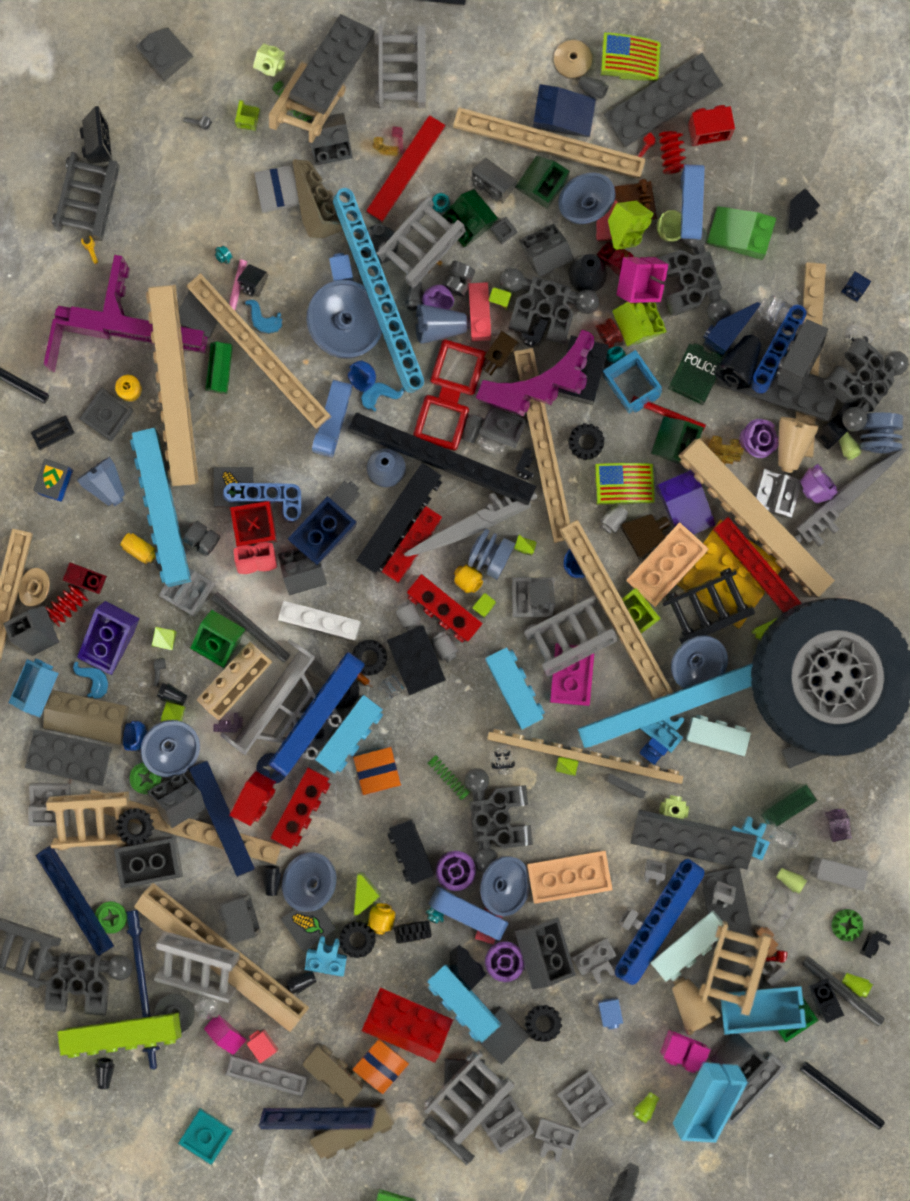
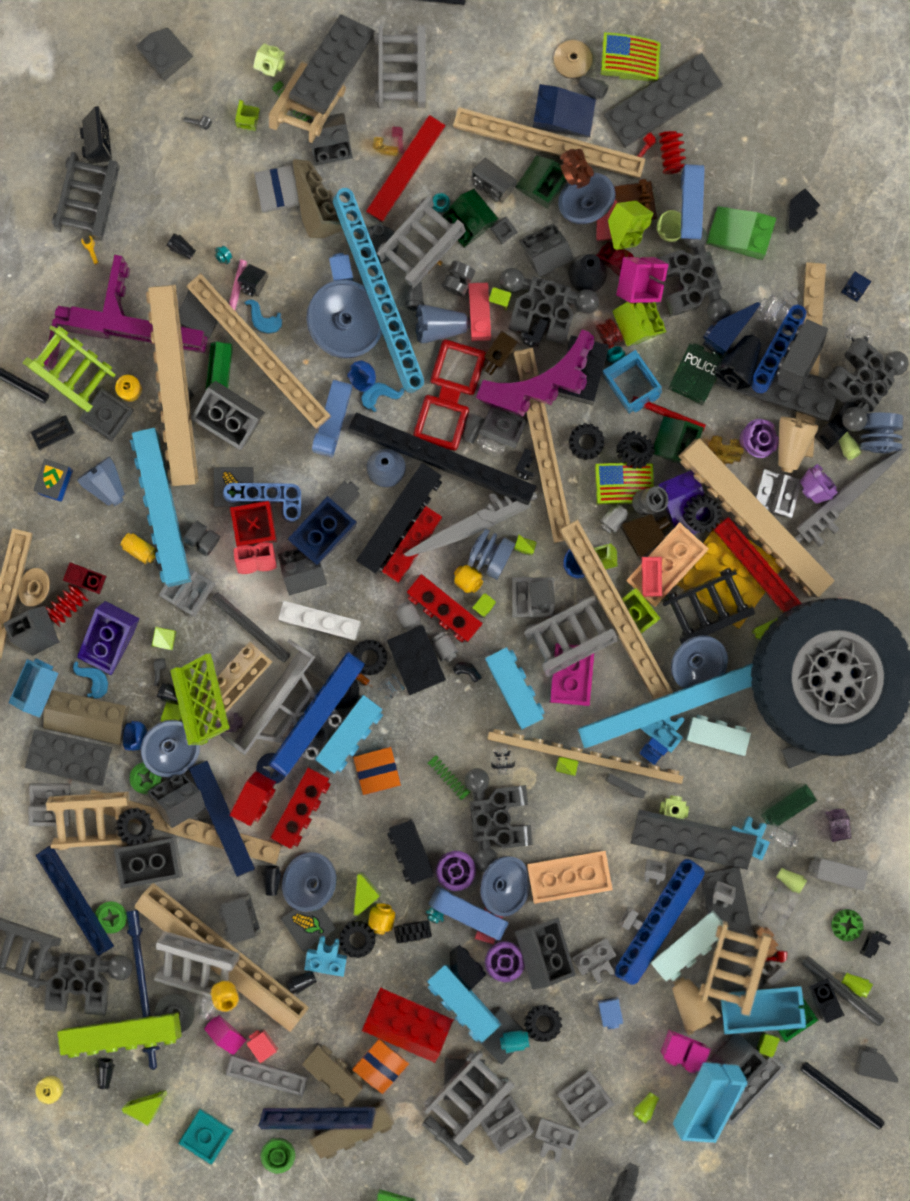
green slope [190,609,245,668] -> none
medium lavender hair [422,285,454,310] -> none
red brick [688,105,735,147] -> none
none -> lime fence [22,325,116,412]
none -> light yellow head [35,1076,64,1104]
none -> lime slope [122,1090,167,1126]
none -> black cone [166,233,197,260]
none -> lime fence [170,653,230,745]
none -> dark grey brick [191,381,265,451]
none -> yellow head [211,981,239,1012]
none -> bright green hat [260,1138,296,1174]
none -> black arm [453,662,482,683]
none -> teal brick [500,1030,530,1053]
none -> copper plate [560,148,594,189]
none -> lime slope [594,543,618,570]
none -> black tyre [616,431,655,469]
none -> dark grey wheel [632,486,668,515]
none -> coral tile [642,557,662,597]
none -> black tyre [683,495,722,533]
none -> lime slope [756,1031,780,1057]
none -> dark grey slope [854,1046,898,1083]

